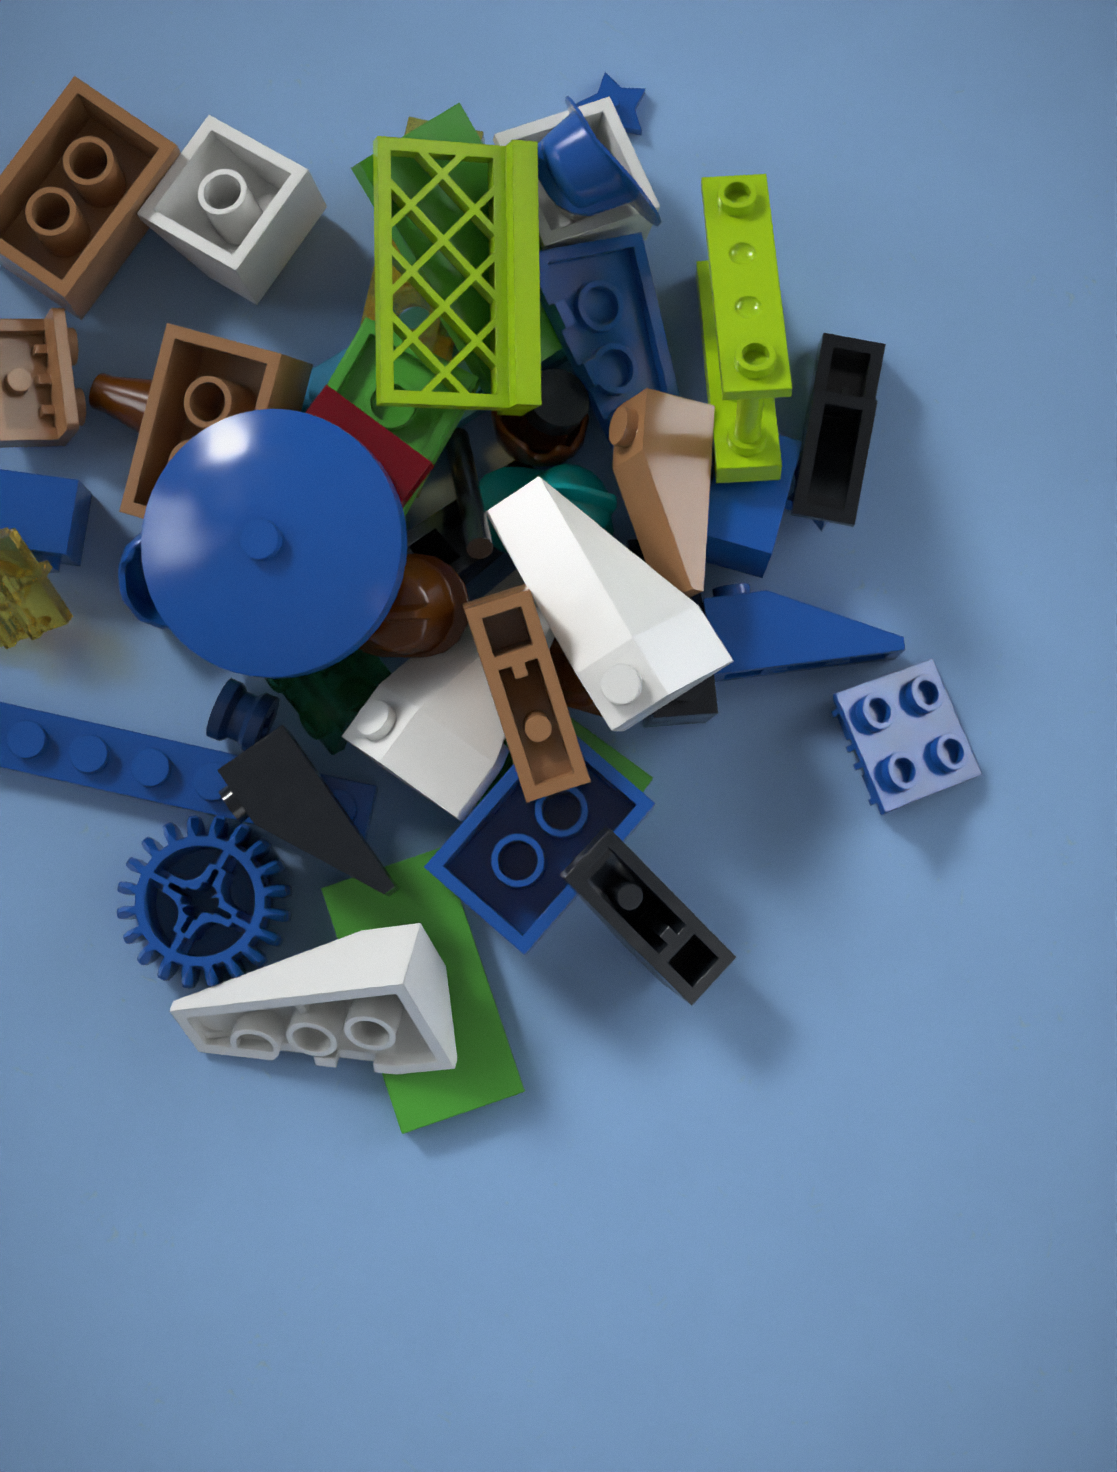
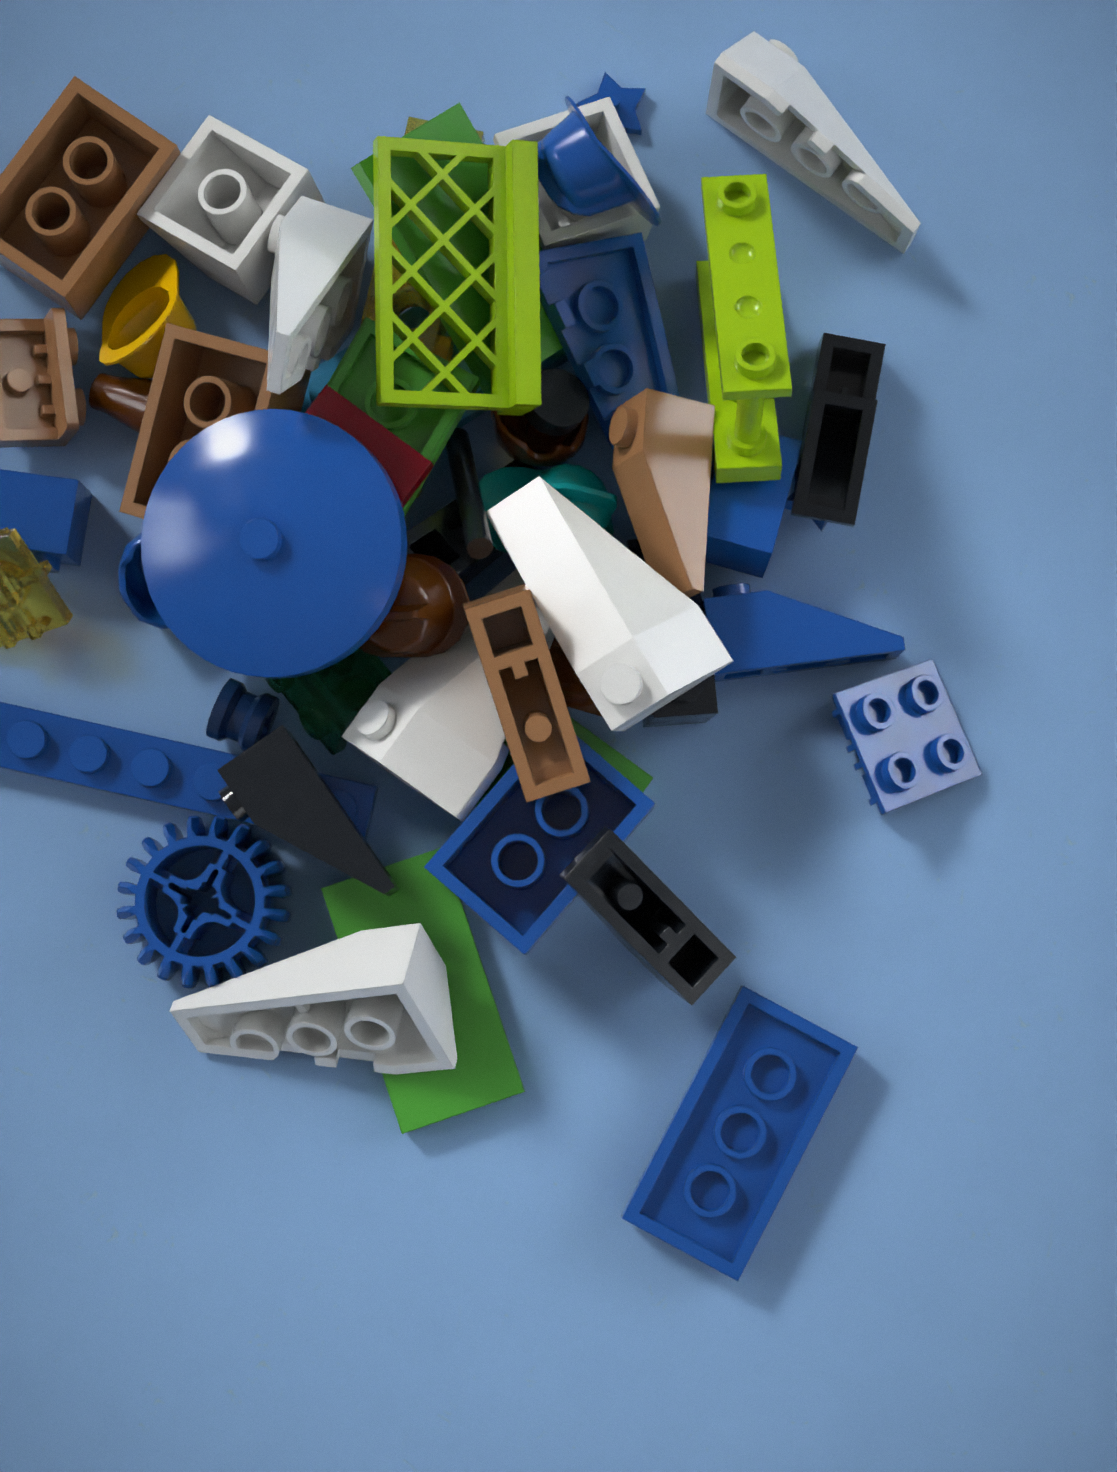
none -> yellow piece [99,254,197,379]
none -> white wedge [267,195,374,395]
none -> blue plate [621,986,858,1281]
none -> white wedge [706,31,921,254]

